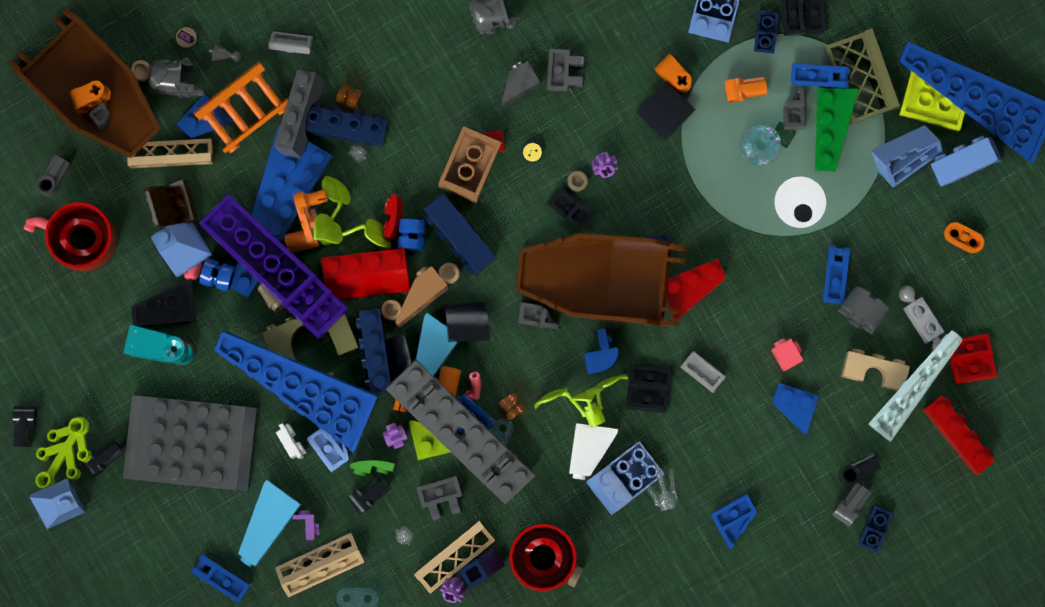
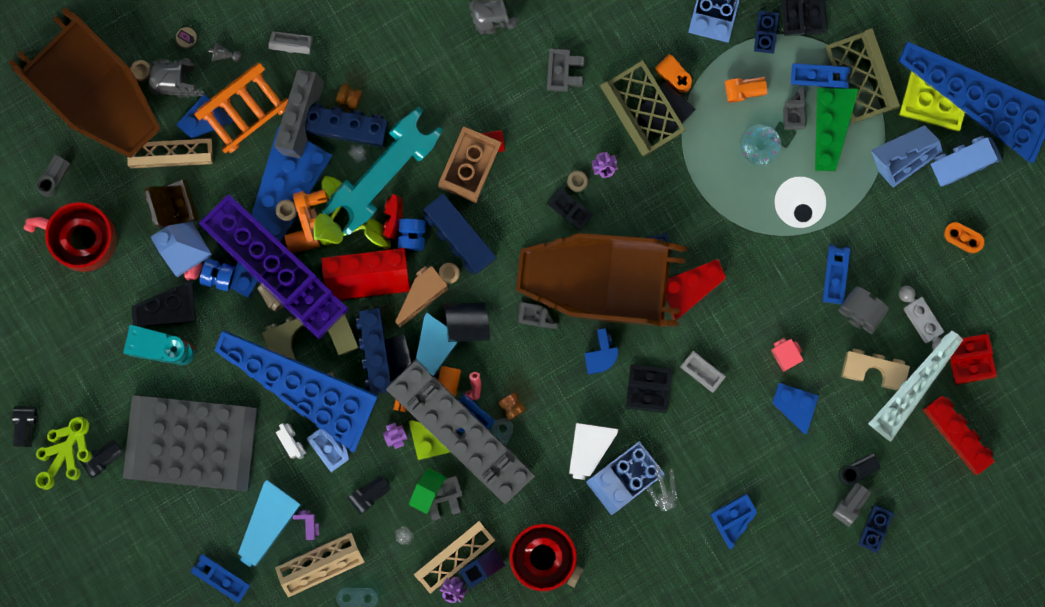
medium blue slope [29,478,86,529] -> none
orange piece [69,81,112,114] -> none
dark grey tile [88,101,110,131] -> none
bright green slope [350,460,396,477] -> none
tan tile [381,300,402,321] -> none
flat silver slope [502,61,540,106] -> none
light yellow tile [522,142,543,164] -> none
lime plant [534,374,628,428] -> none
none -> dark tan tile [276,200,297,221]
none -> teal piece [322,107,443,235]
none -> green slope [409,467,447,514]
none -> olive fence [600,60,686,157]

